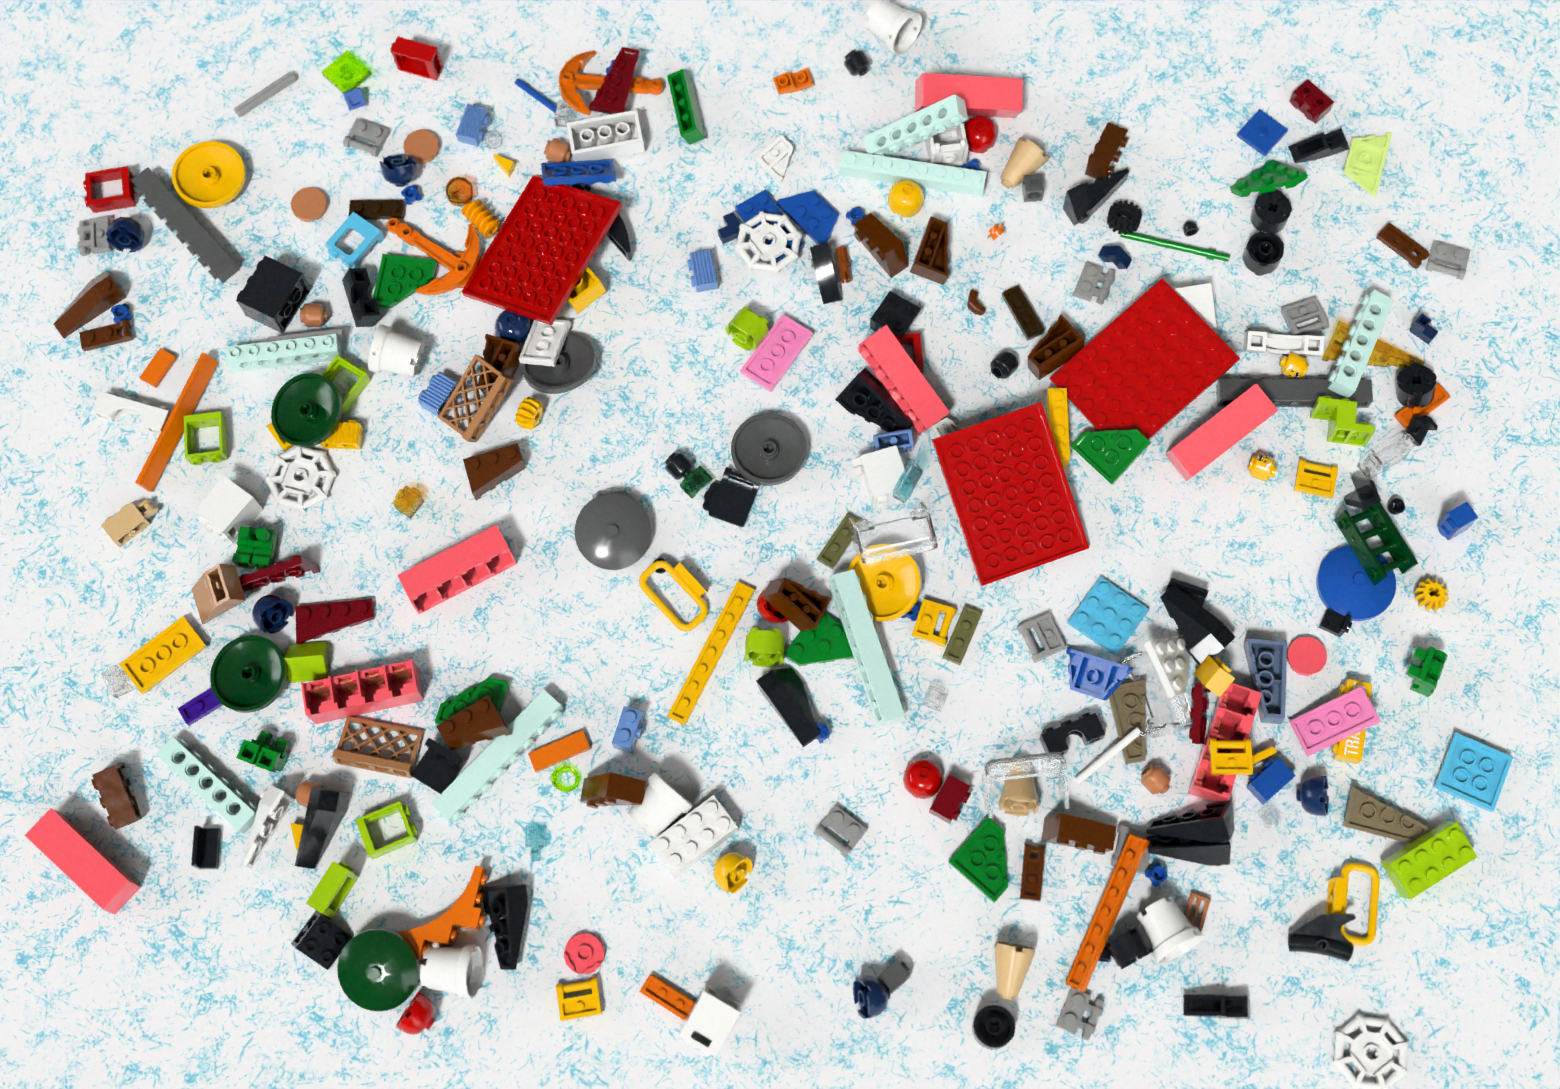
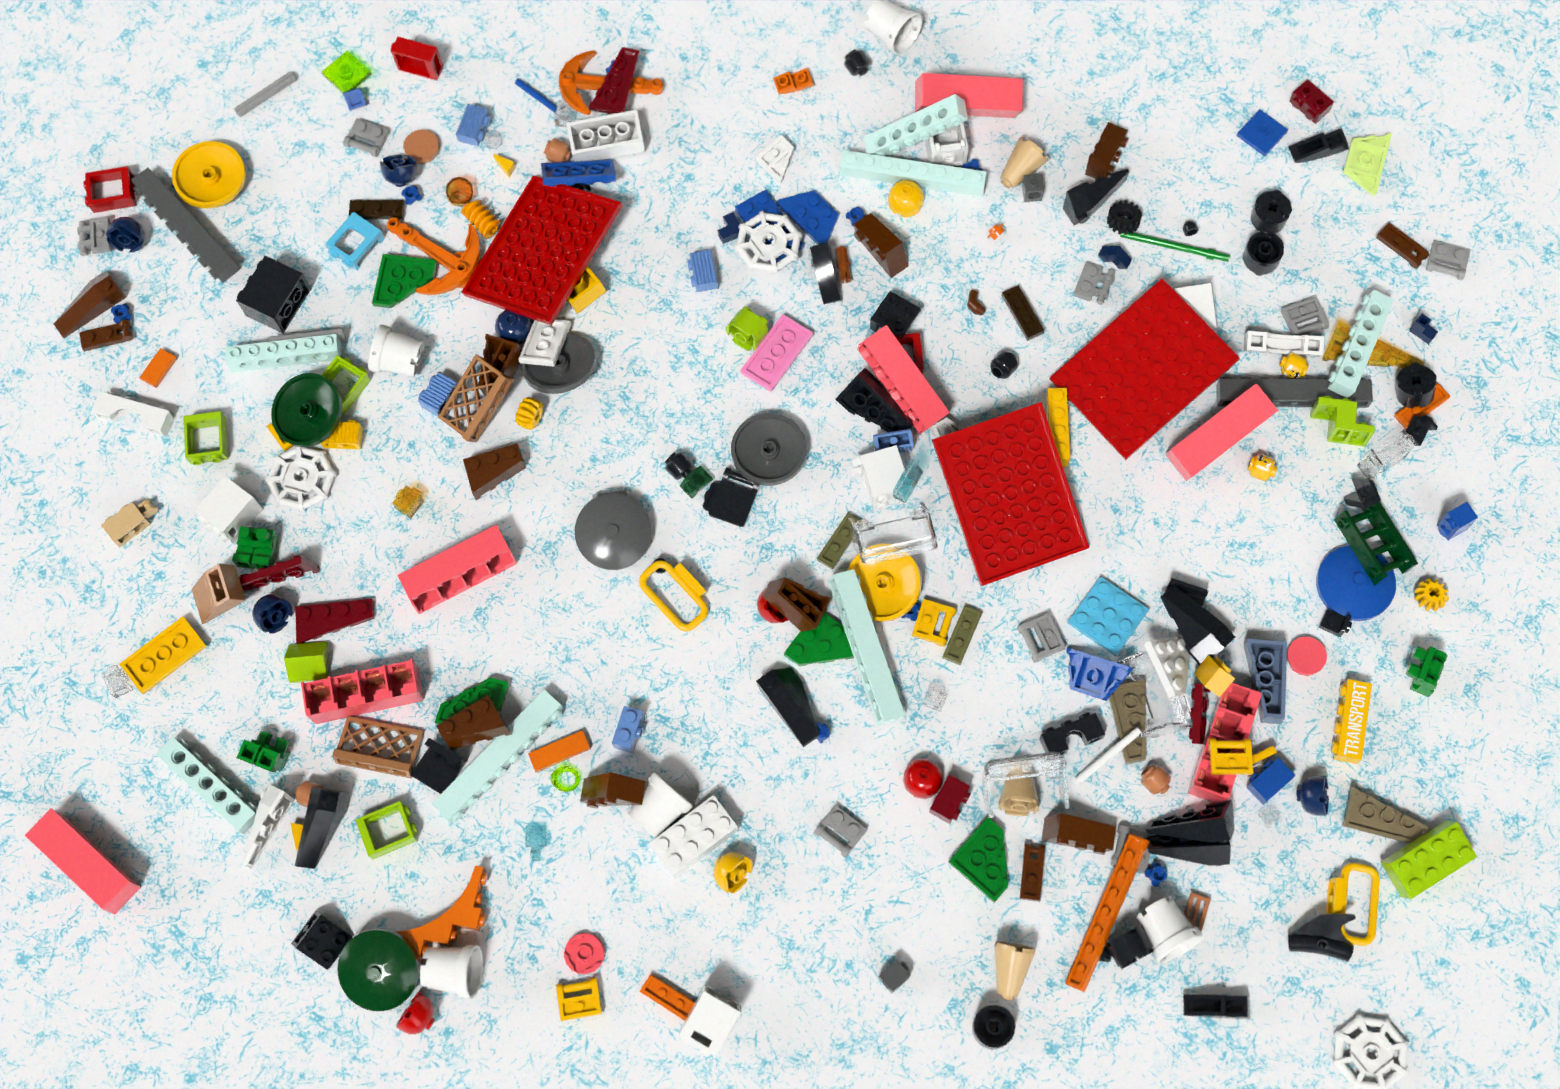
reddish brown wedge [92,762,142,830] -> none
orange tile [135,353,218,492] -> none
dark purple plate [177,688,223,726] -> none
black panel [191,826,221,869] -> none
dark green dish [210,635,288,713] -> none
nougat tile [291,187,328,222] -> none
nougat head [300,303,327,327] -> none
lime window [306,861,359,919] -> none
black arch [342,268,380,327] -> none
black wedge [482,884,528,970] -> none
black slope [606,213,632,261] -> none
green brick [667,69,705,145] -> none
yellow tile [667,581,755,726] -> none
lime brick [744,628,785,667] -> none
dark blue cylinder [853,976,890,1019] -> none
reddish brown wedge [910,217,948,285] -> none
red cylinder [964,116,997,153] -> none
reddish brown wedge [1027,314,1084,380] -> none
light grey plate [1056,987,1104,1041] -> none
green plate [1071,429,1152,485] -> none
green plate [1230,160,1308,197] -> none
bright pink tile [1289,686,1381,757] -> none
yellow plate [1294,459,1338,499] -> none
black hinge [1387,498,1405,515] -> none
medium azure plate [1434,732,1513,812] -> none

